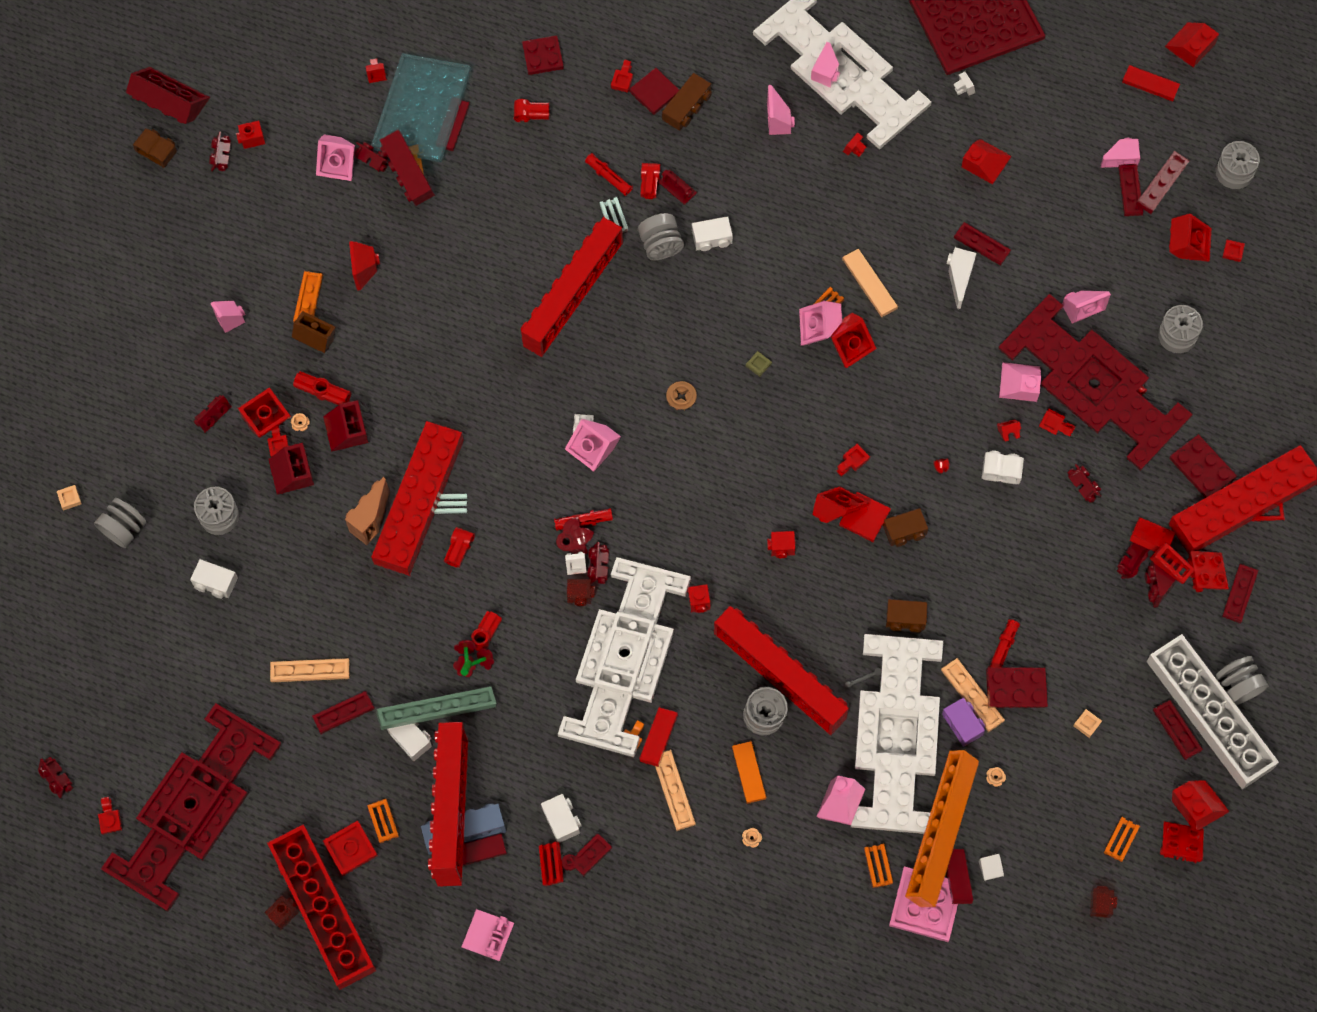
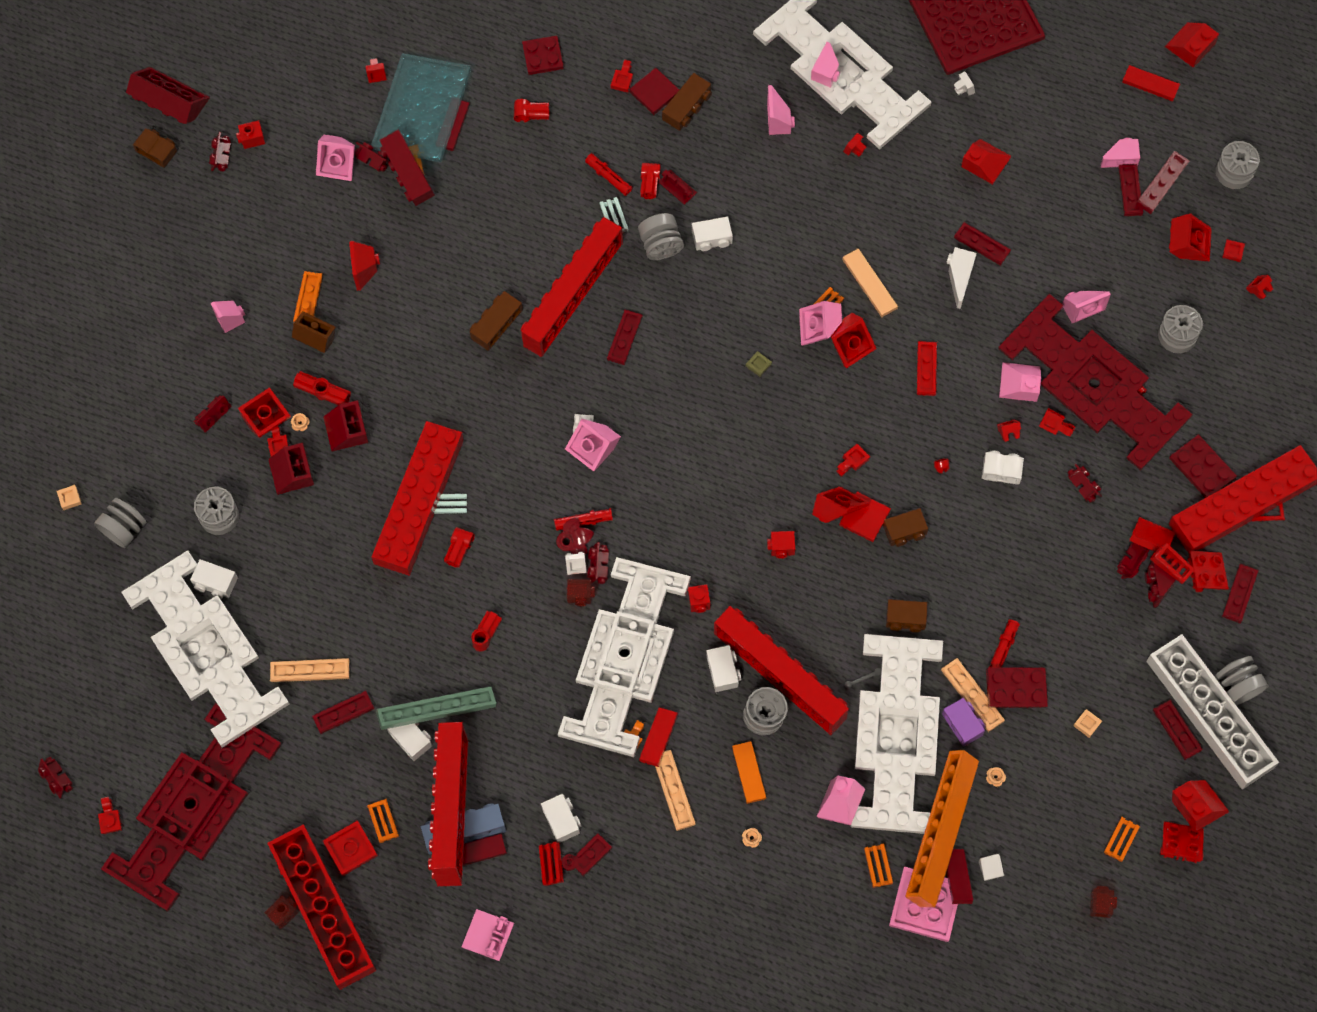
nougat slope [345,477,389,545] -> none
dark red plant [453,640,494,677] -> none
medium nougat gear [666,381,696,411] -> none
none -> white piece [121,551,289,747]
none -> reddish brown brick [470,291,523,351]
none -> dark red tile [607,310,643,365]
none -> white brick [706,645,741,692]
none -> red tile [917,341,937,396]
none -> red tile [1246,275,1273,299]

